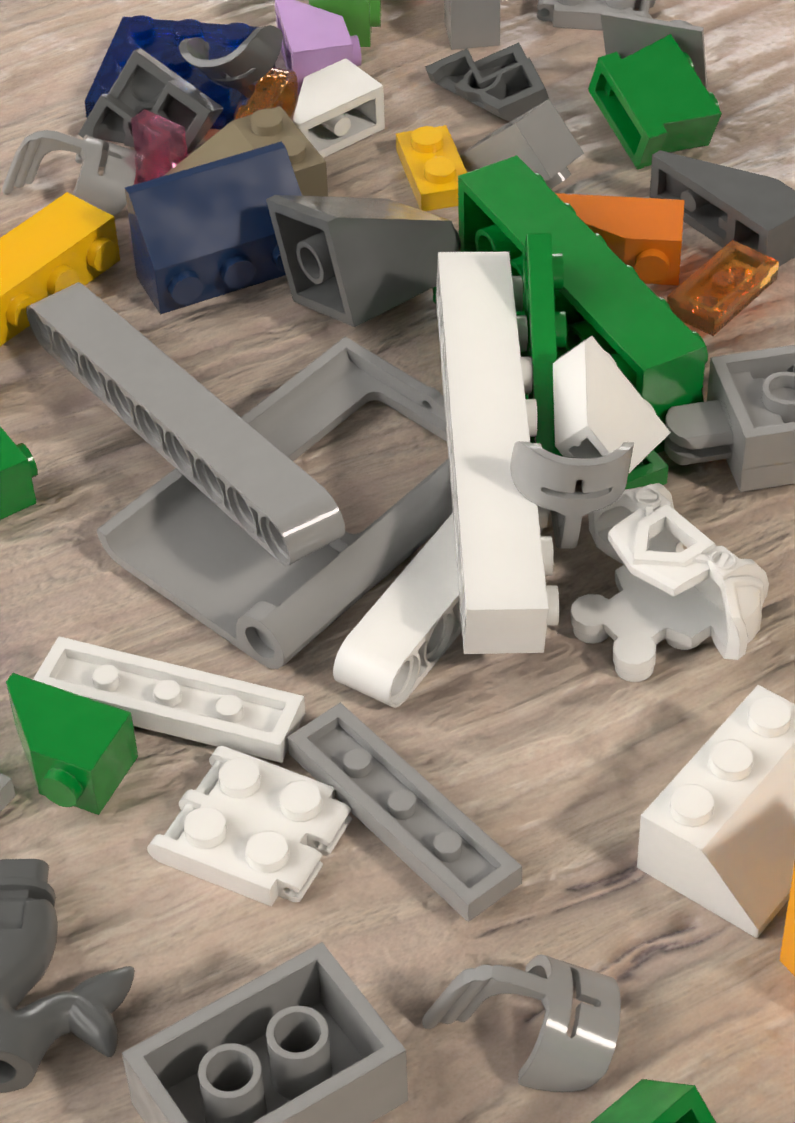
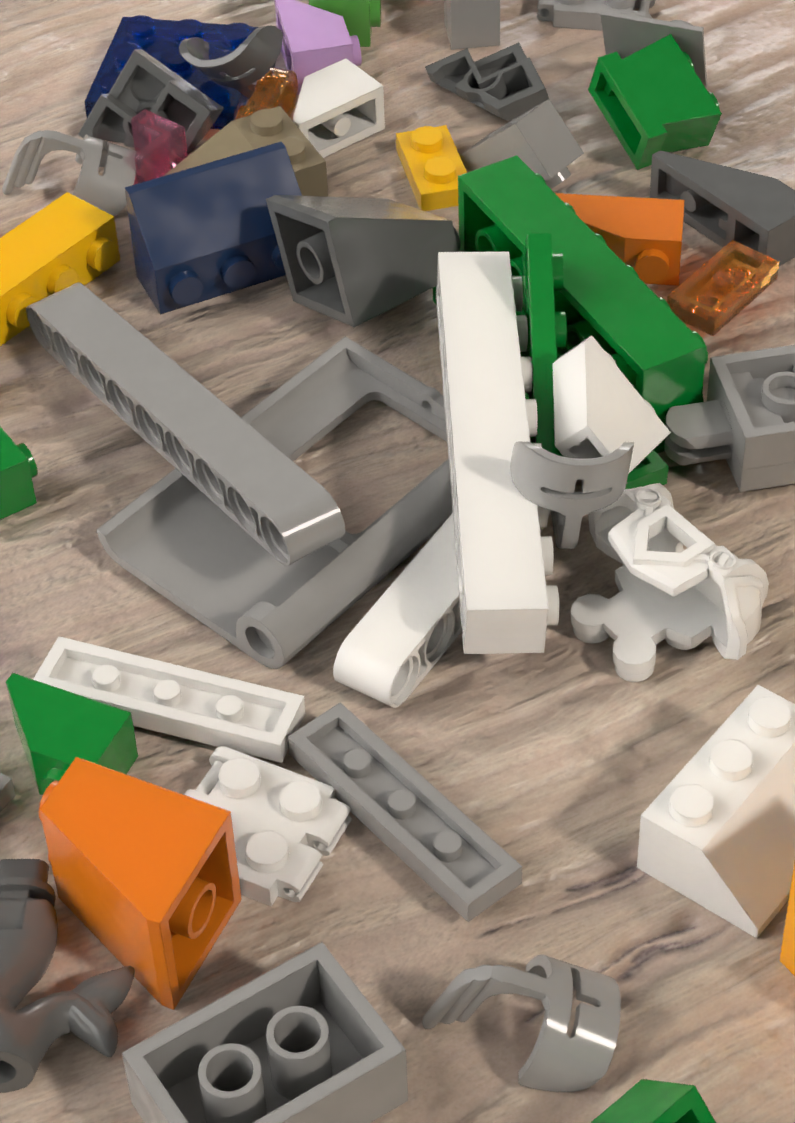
none -> orange slope [39,757,242,1010]

